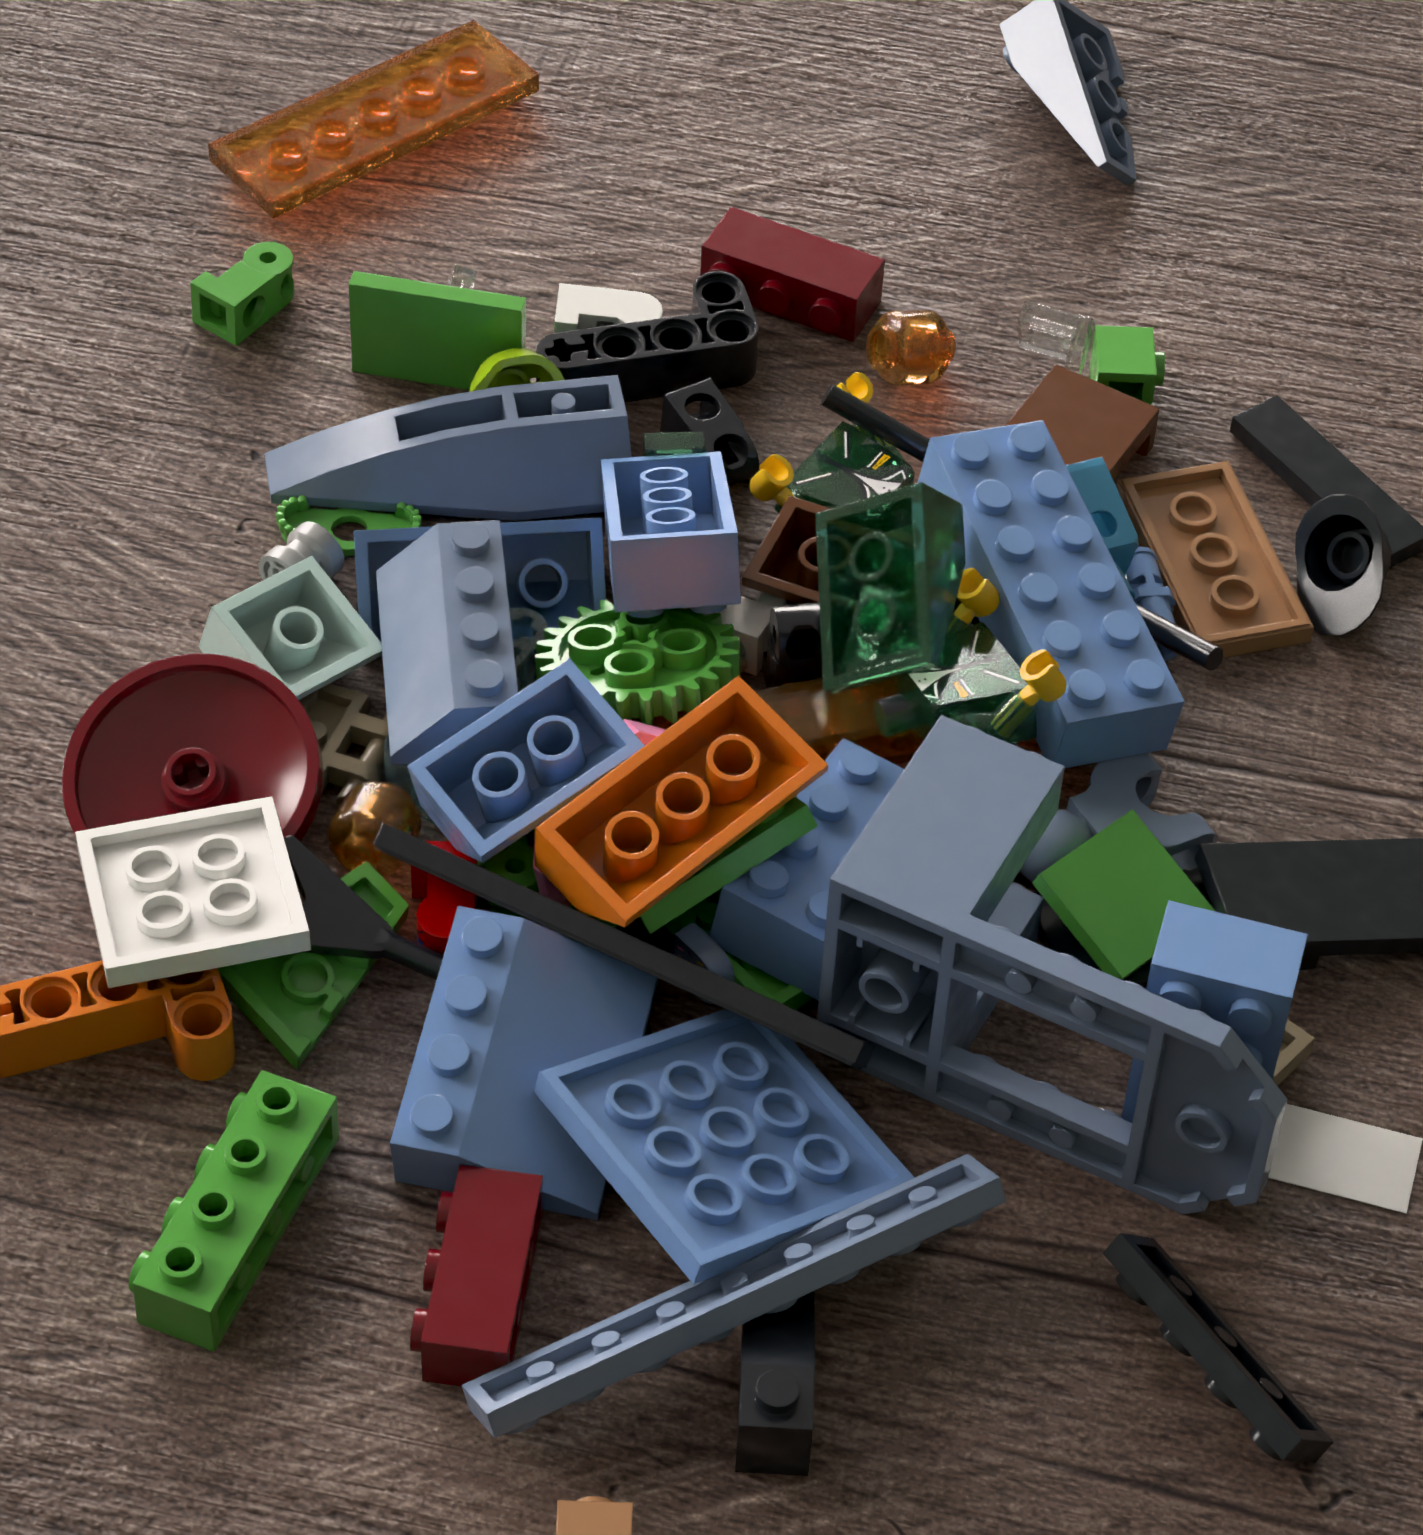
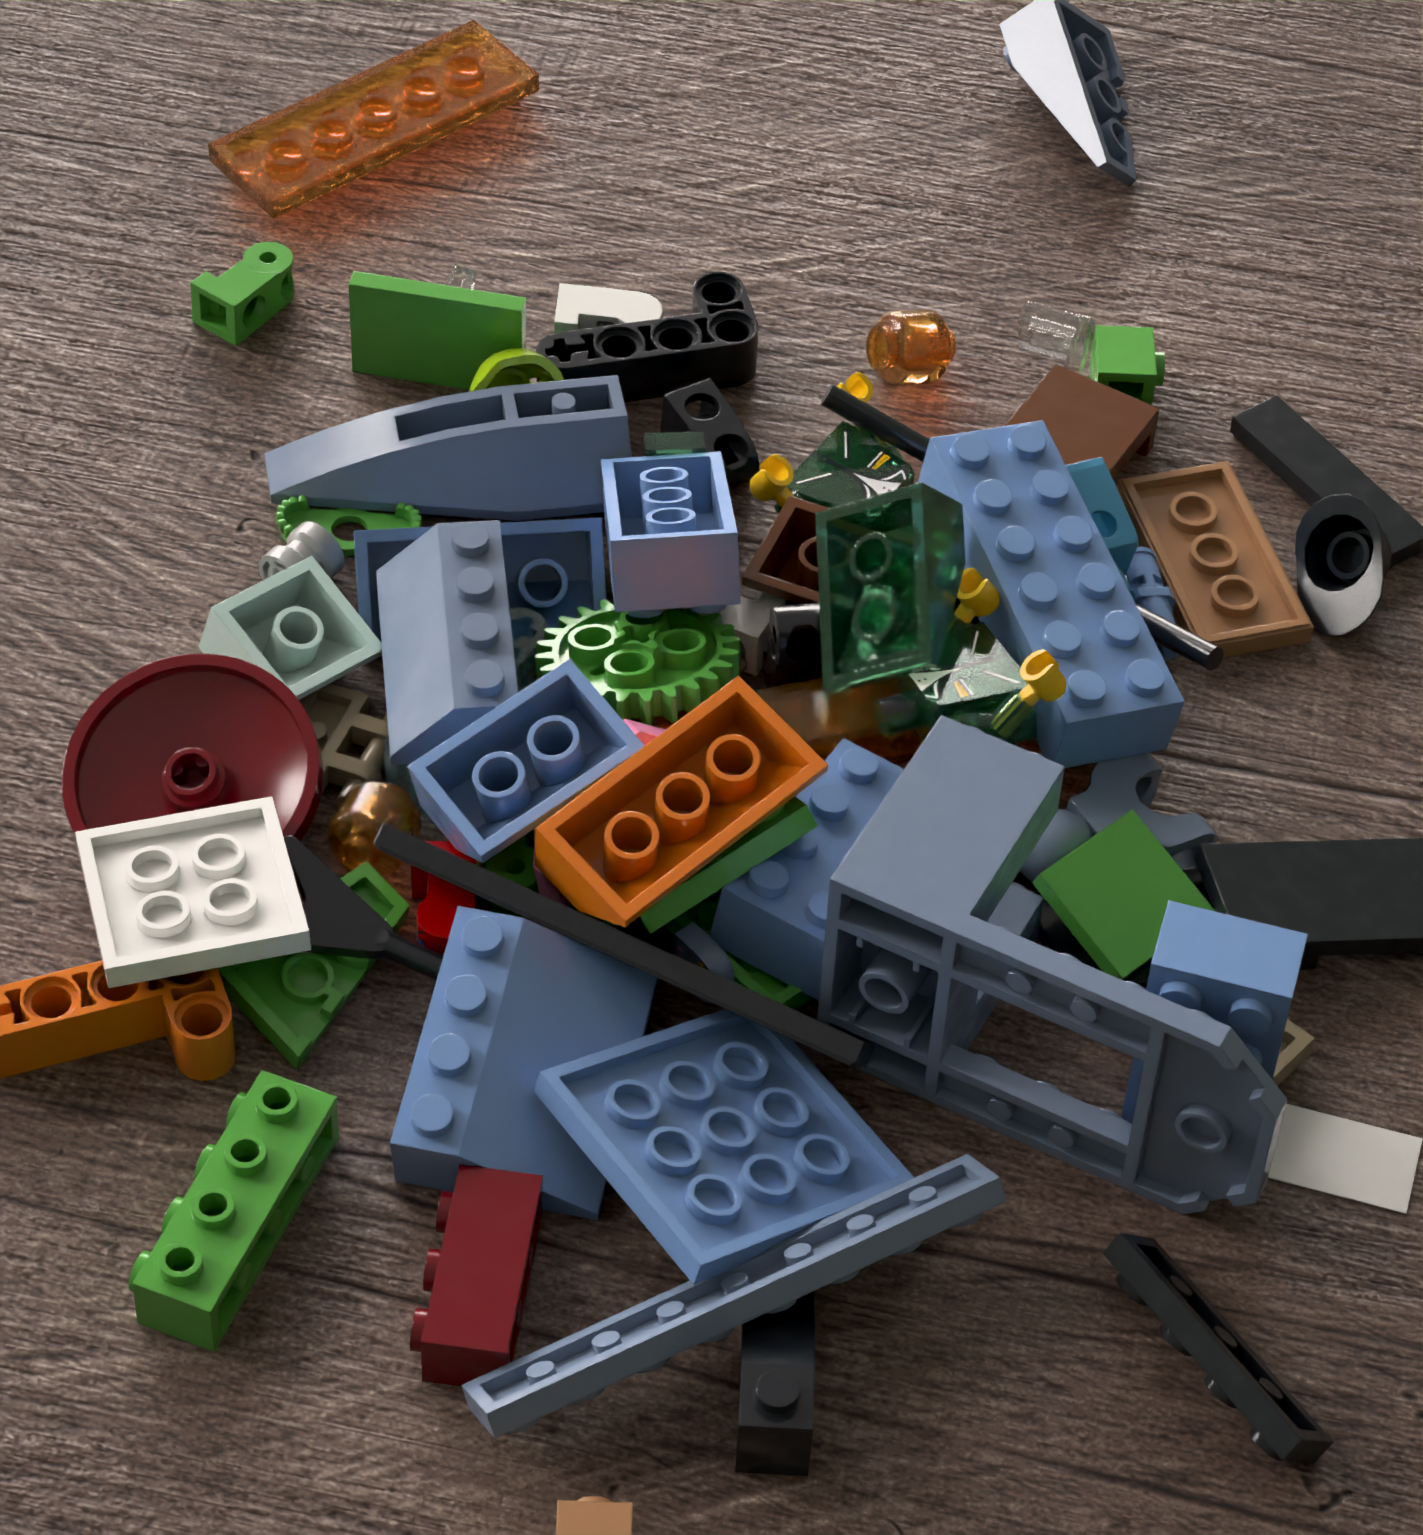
dark red brick [700,206,885,342] -> none

